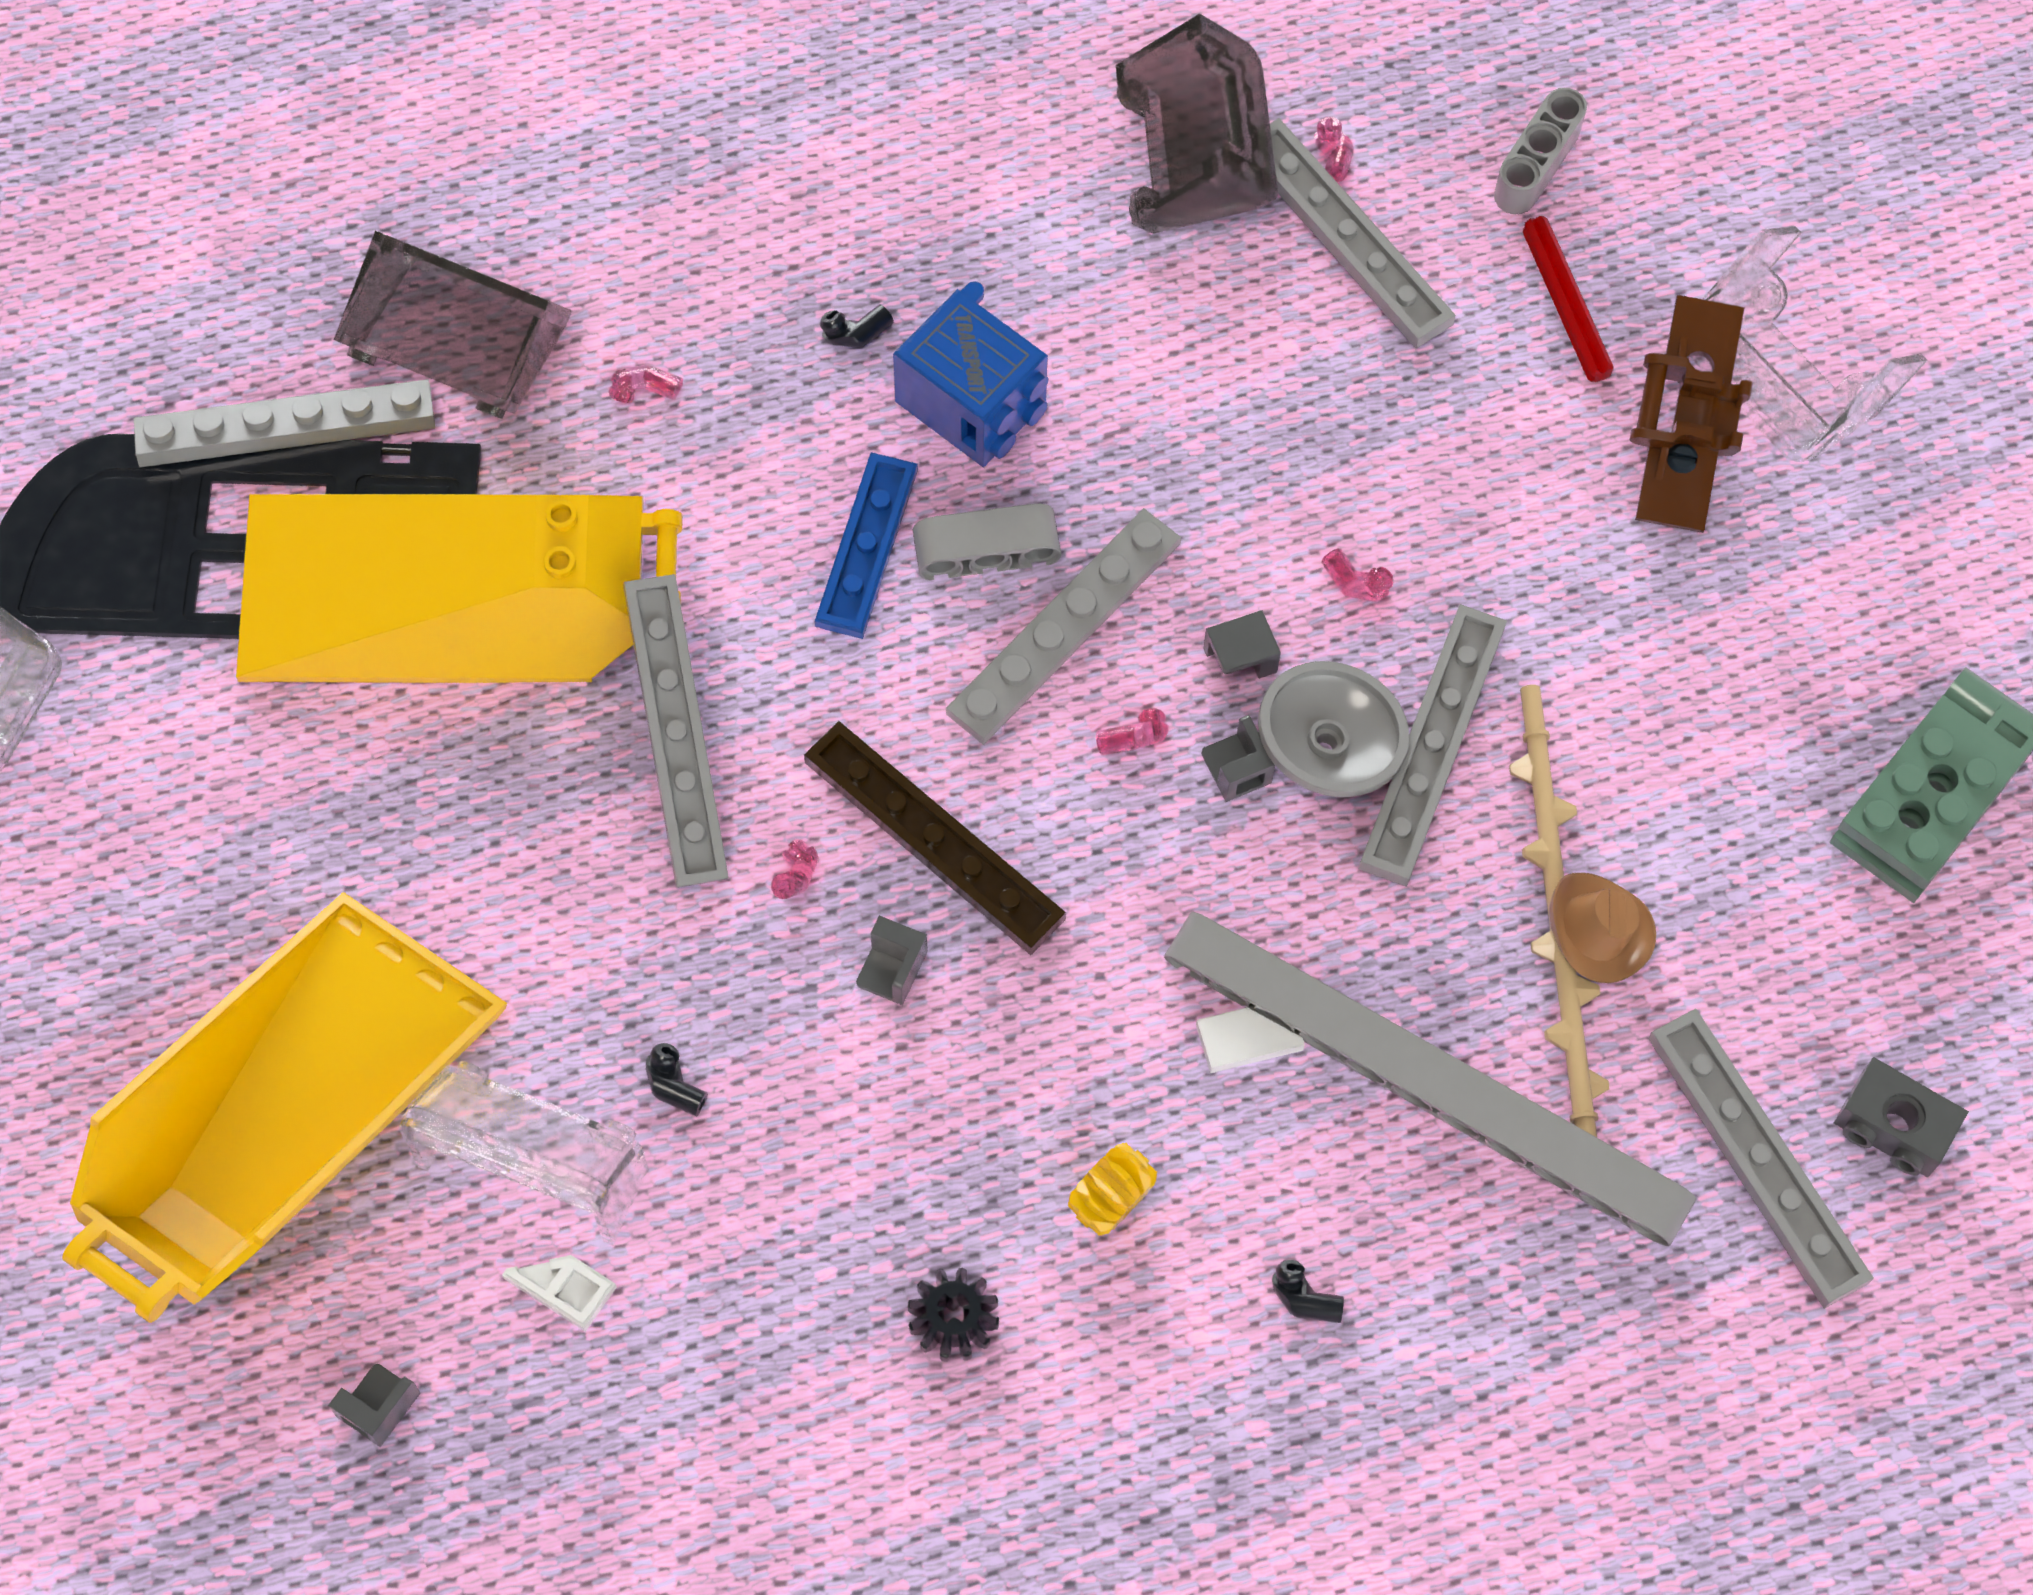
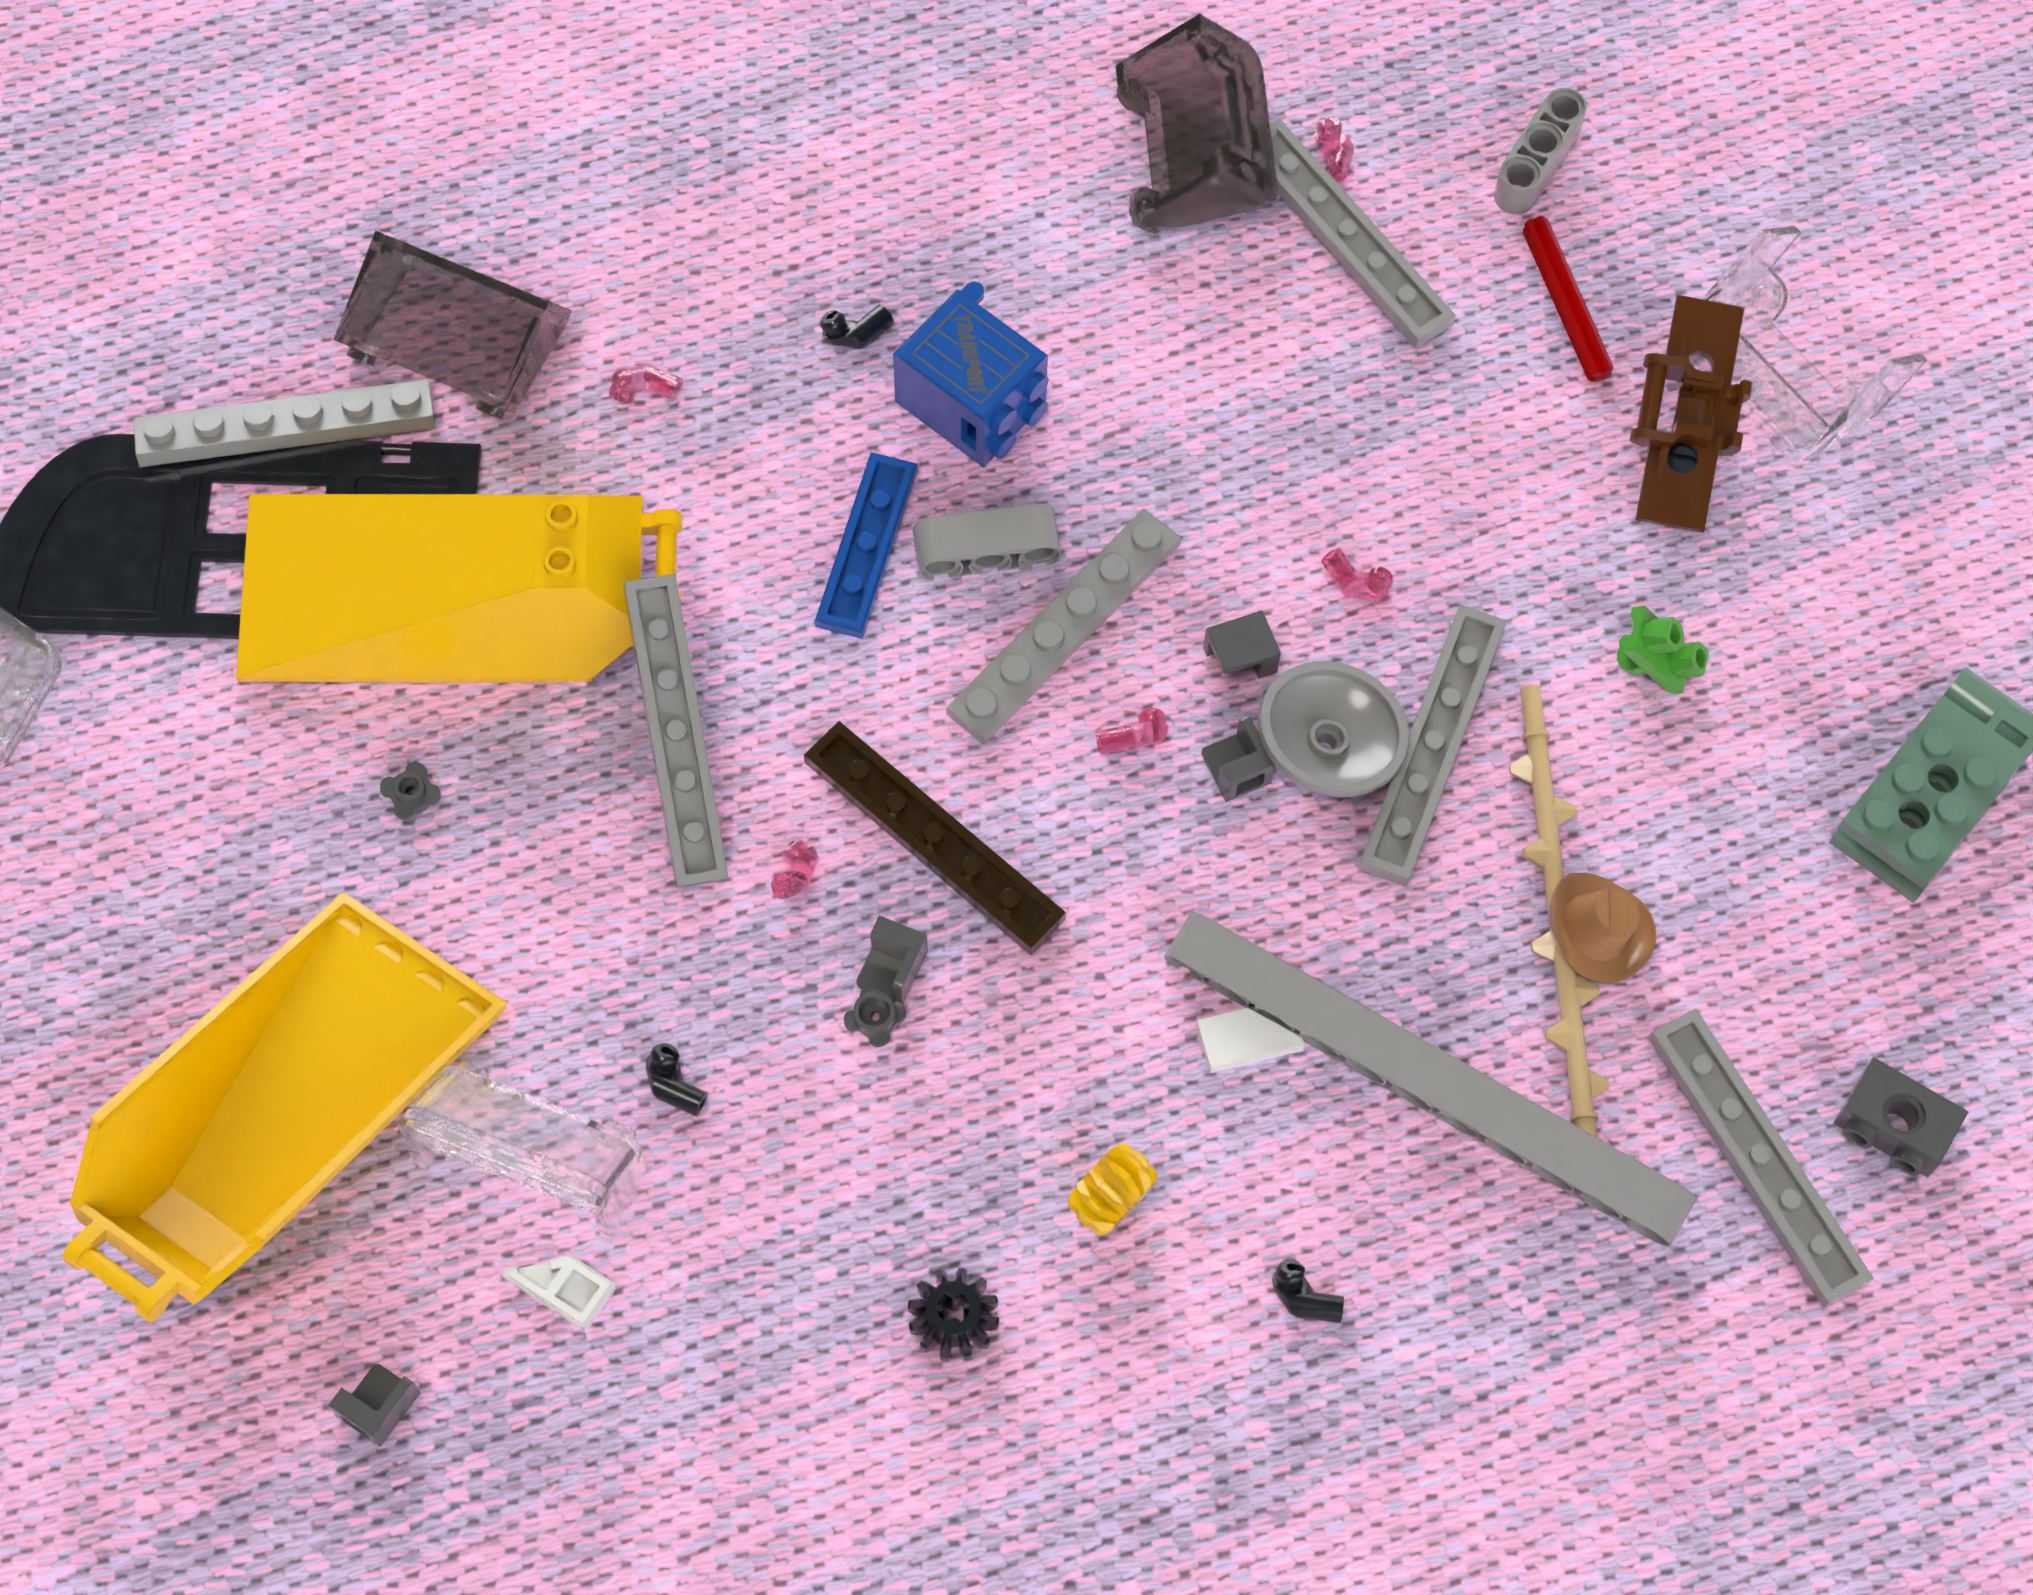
none -> dark grey plate [380,762,441,820]
none -> dark grey plate [844,986,906,1047]
none -> bright green hips [1617,606,1709,694]

